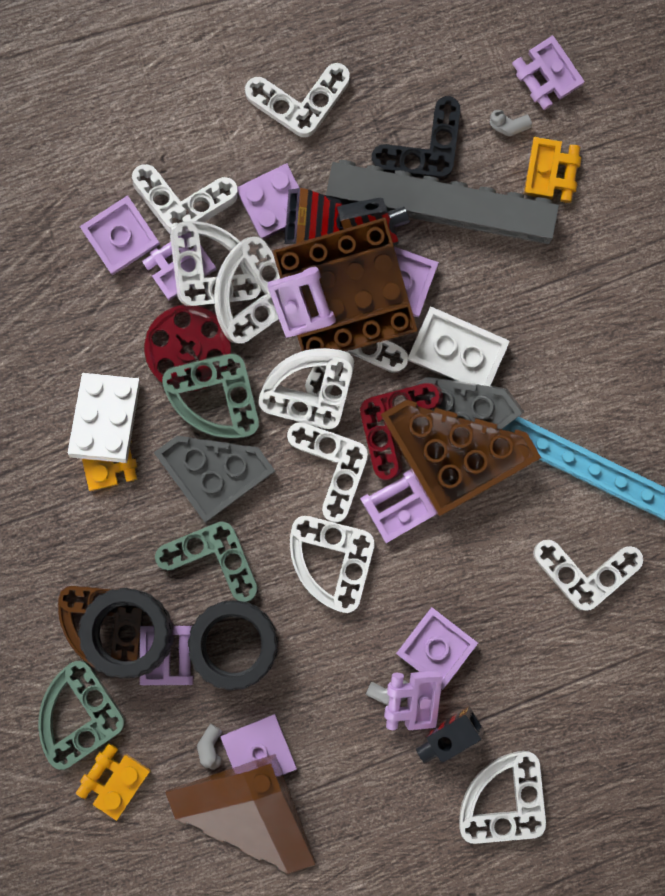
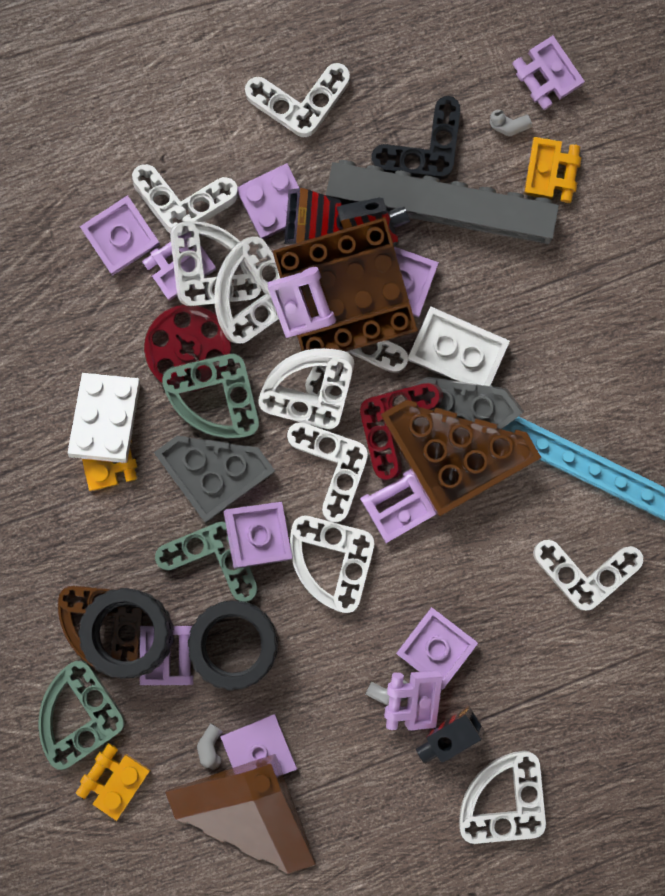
none -> lavender plate [224,502,292,569]

